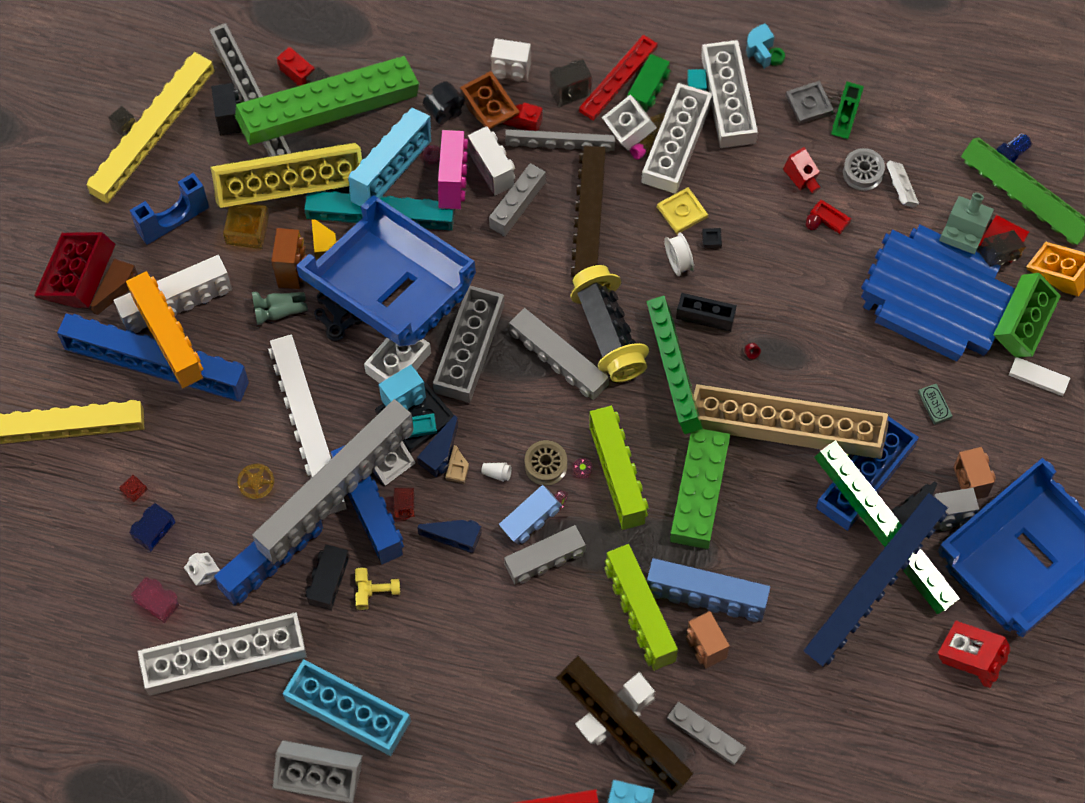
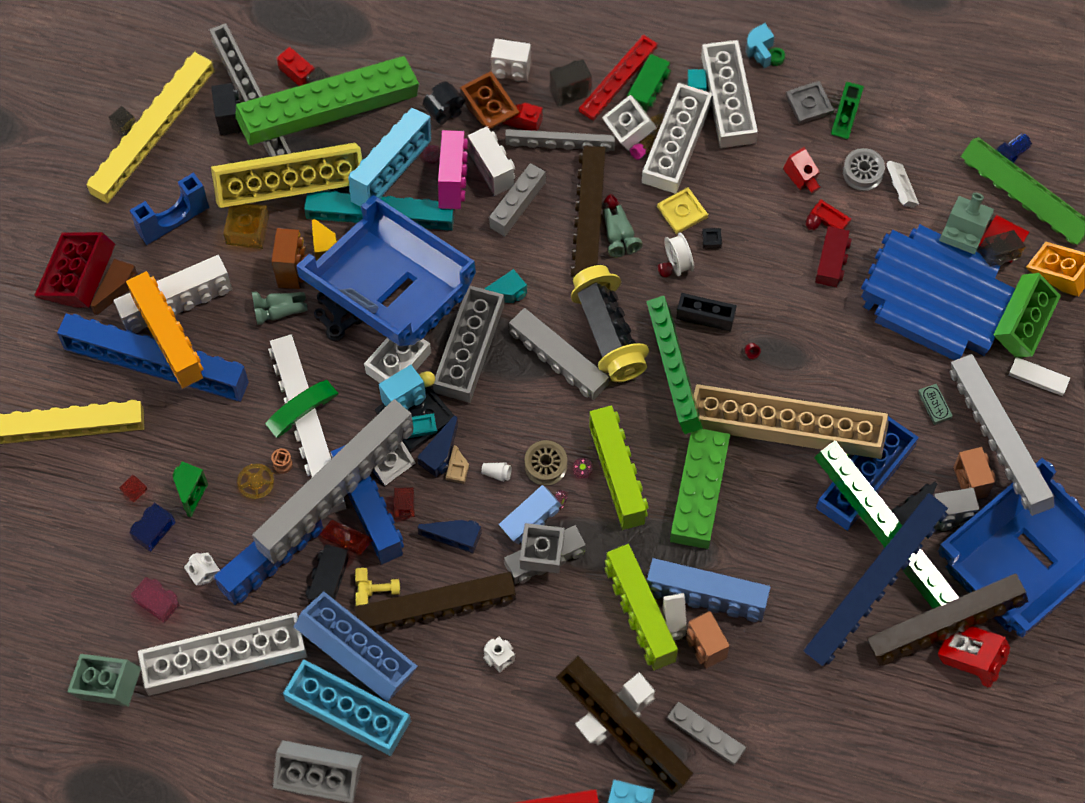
none -> sand green brick [67,654,141,706]
none -> green slope [173,461,208,518]
none -> green slope [265,380,339,439]
none -> nougat wheel [271,448,293,474]
none -> medium blue brick [294,592,417,702]
none -> clear red tile [320,520,372,555]
none -> sand blue tile [340,288,379,313]
none -> dark brown brick [355,572,516,632]
none -> light yellow cylinder [419,371,435,387]
none -> white brick [483,637,515,673]
none -> teal slope [485,269,527,304]
none -> light grey brick [519,523,565,573]
none -> sand green piece [603,205,643,257]
none -> dark red hinge [604,194,620,210]
none -> dark red hinge [657,262,673,277]
none -> white slope [662,593,687,640]
none -> dark red brick [815,226,852,288]
none -> dark brown brick [867,573,1029,666]
none -> light grey brick [949,354,1054,516]

